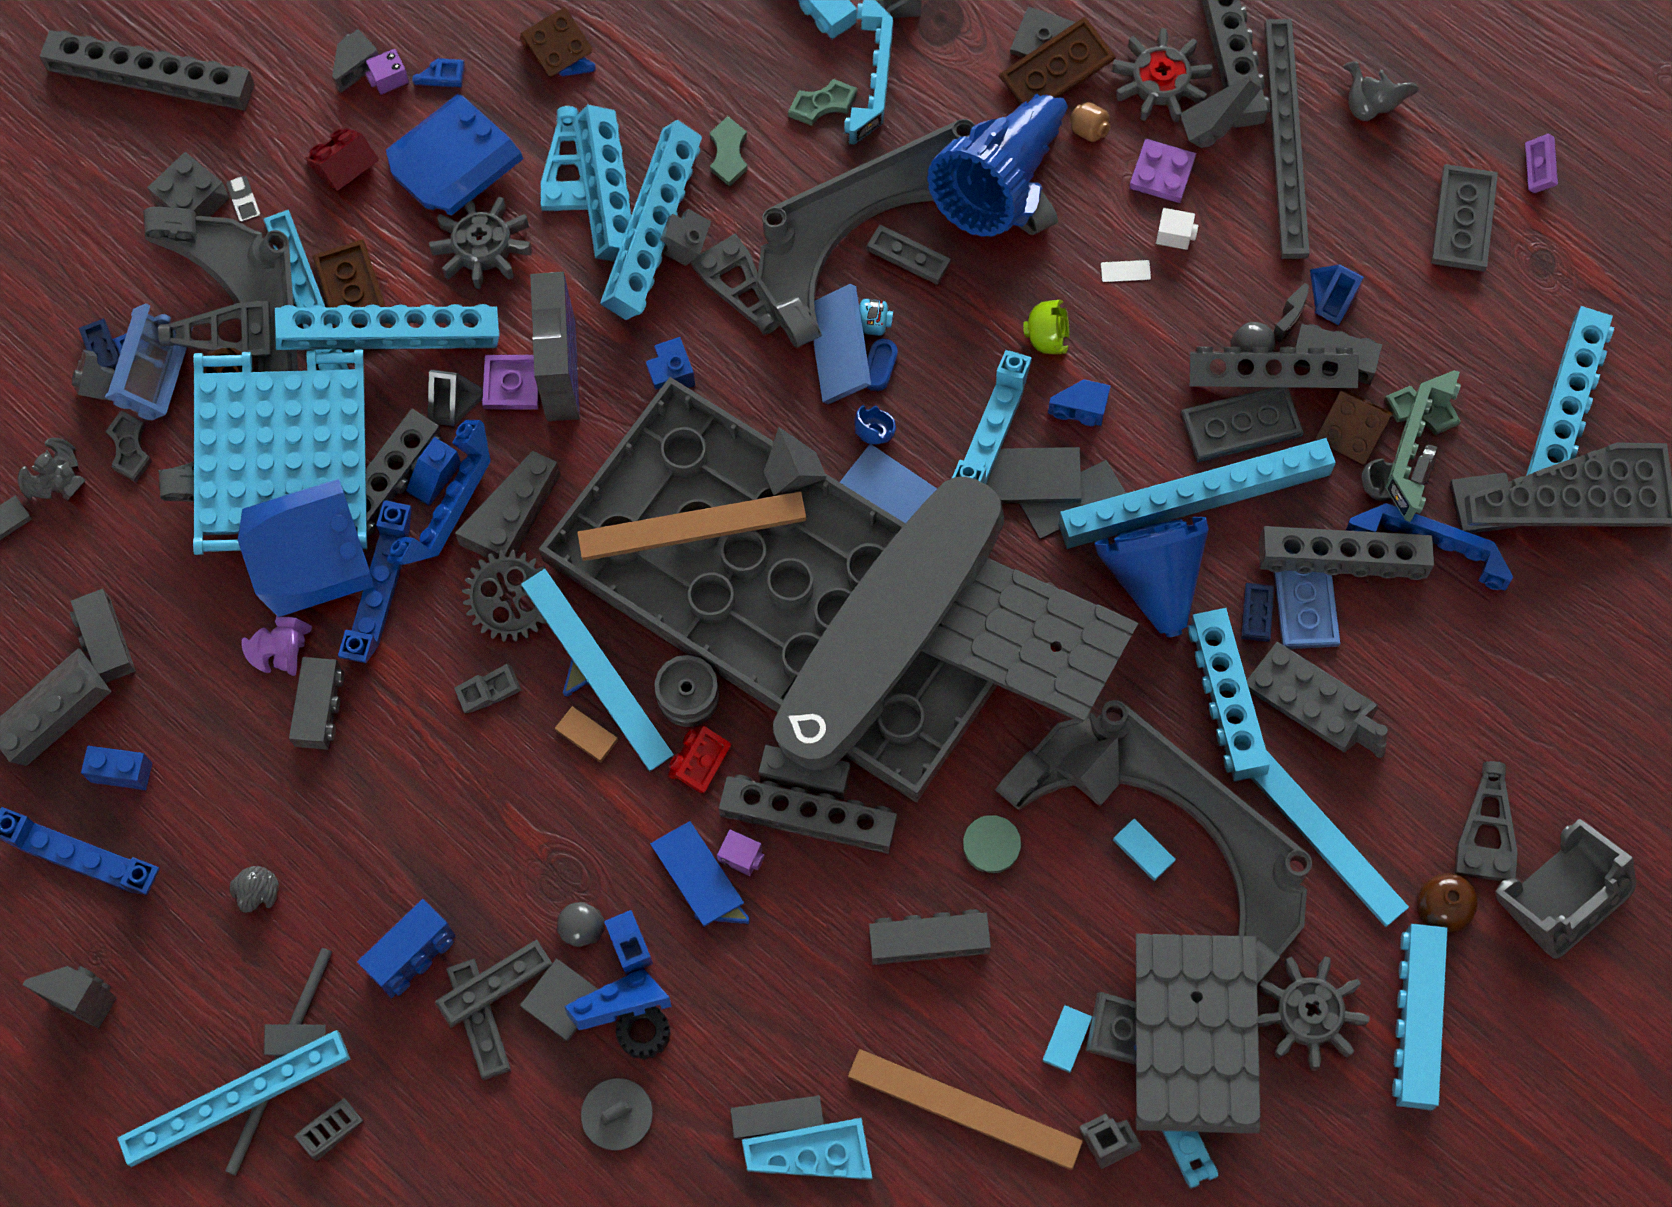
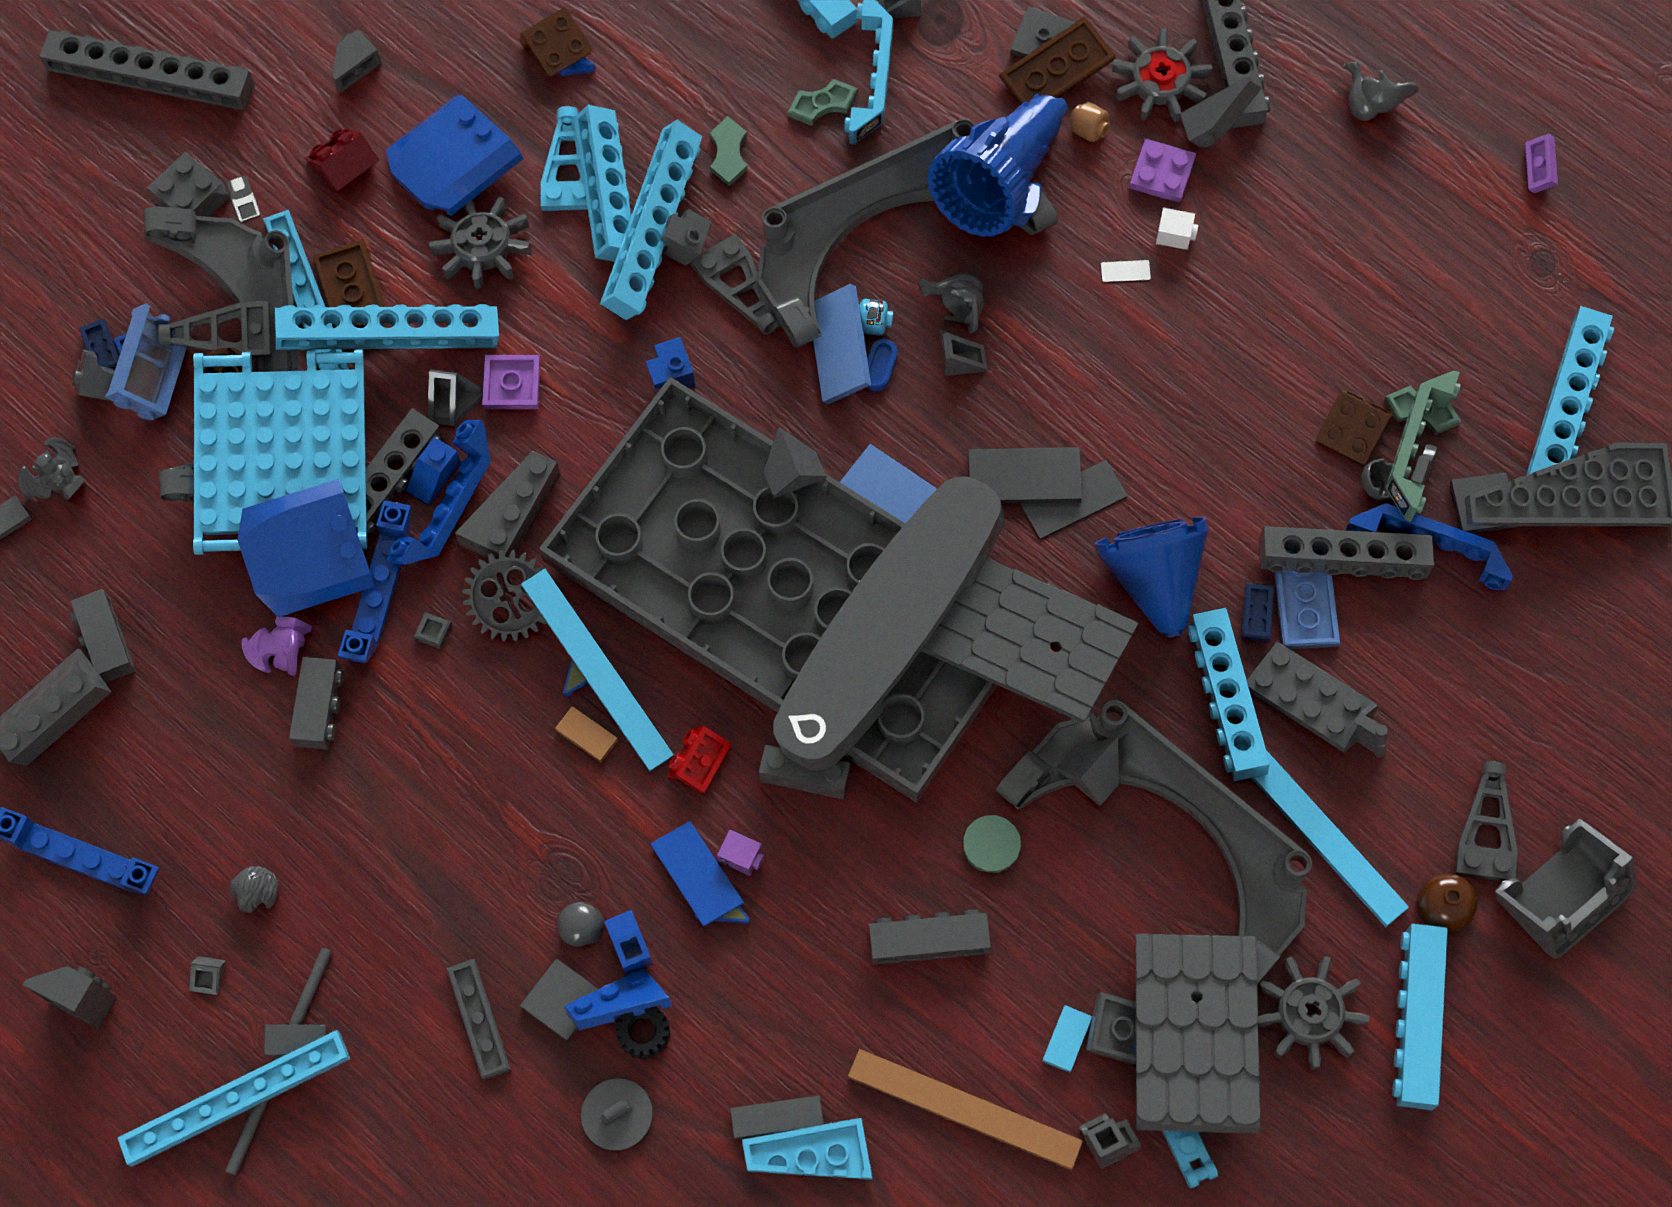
blue brick [81,746,152,790] -> none
dark grey tile [105,410,152,483] -> none
dark grey slope [295,1098,364,1161] -> none
blue brick [357,899,456,999] -> none
medium lavender brick [365,49,409,95] -> none
blue tile [412,58,465,87] -> none
dark grey tile [435,939,552,1028] -> none
dark grey slope [454,664,522,714] -> none
dark grey tile [530,272,580,422] -> none
medium nougat tile [578,492,806,561] -> none
dark grey wheel [654,655,720,727] -> none
dark grey brick [719,775,897,854] -> none
blue hair [854,405,896,445] -> none
dark grey plate [867,225,951,285] -> none
medium azure slope [952,350,1032,484] -> none
lime cylinder [1024,300,1069,354] -> none
blue slope [1048,379,1111,426] -> none
medium azure brick [1058,438,1336,549] -> none
medium azure tile [1113,819,1176,881] -> none
dark grey tile [1180,387,1303,462] -> none
dark grey brick [1190,346,1359,388] -> none
dark grey hair [1230,322,1276,362] -> none
dark grey plate [1264,19,1310,259] -> none
dark grey slope [1273,283,1309,343] -> none
dark grey brick [1294,324,1382,385] -> none
blue slope [1310,265,1364,325] -> none
dark grey plate [1431,164,1498,272] -> none
none -> dark grey slope [189,957,225,995]
none -> dark grey tile [414,612,452,649]
none -> dark grey piece [918,273,984,334]
none -> dark grey slope [938,327,987,376]

